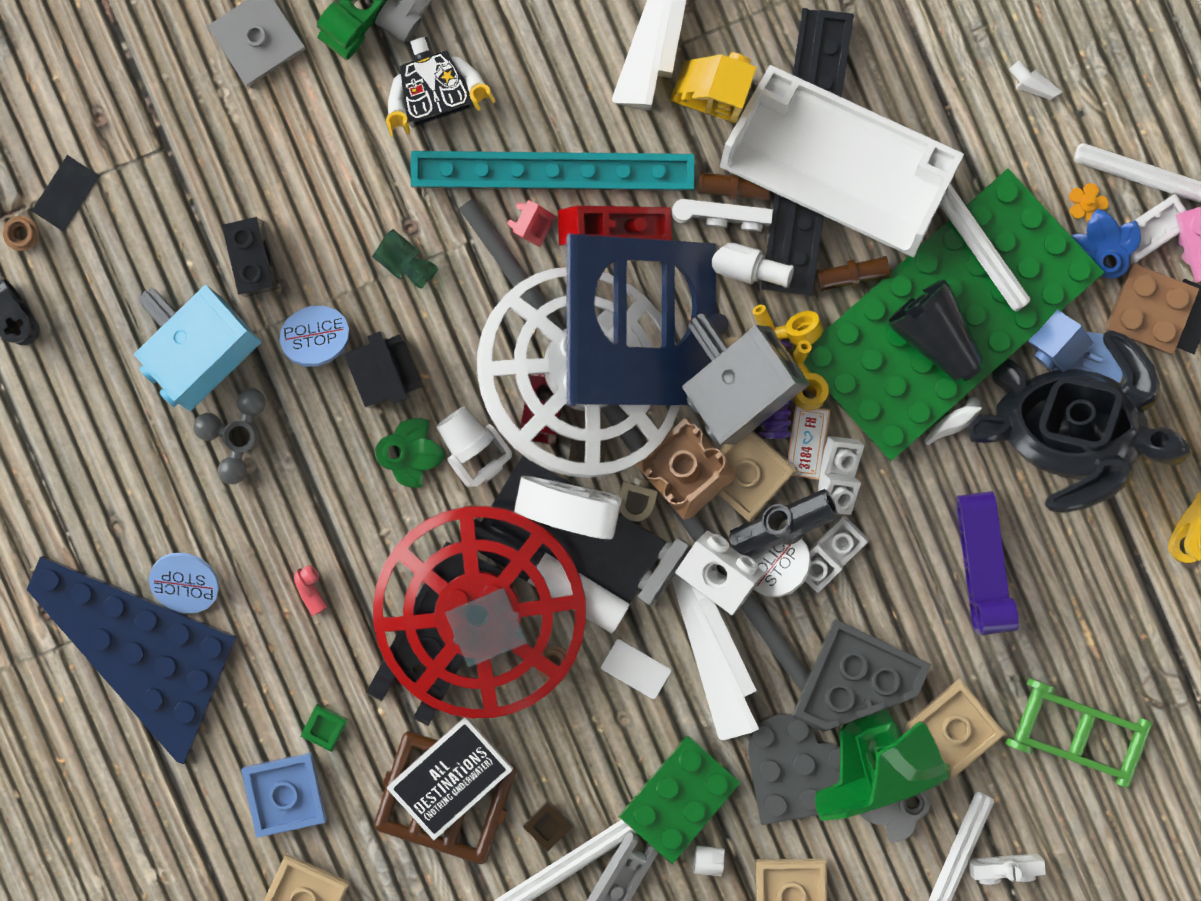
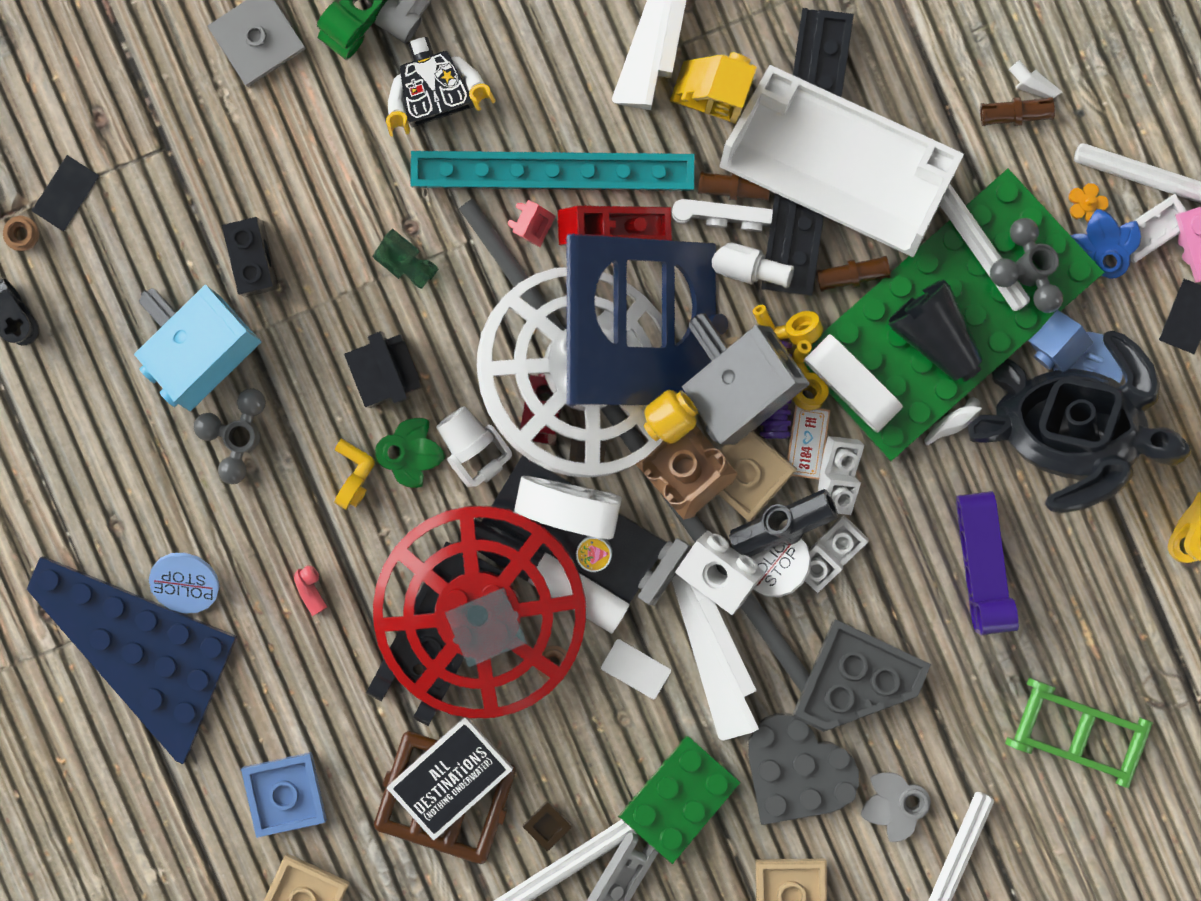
light blue piece [279,306,350,367] -> none
green tile [300,704,348,752] -> none
dark tan plate [620,476,658,522] -> none
white hose [693,845,725,876] -> none
green piece [815,708,951,821] -> none
tan plate [905,679,1006,779] -> none
white plate [968,853,1046,885] -> none
medium nougat plate [1104,263,1199,355] -> none
none -> yellow plate [334,438,375,510]
none -> tile [576,536,612,572]
none -> yellow head [643,390,698,444]
none -> white beam [804,334,903,433]
none -> reddish brown pin [980,97,1055,126]
none -> dark grey piece [990,218,1063,313]

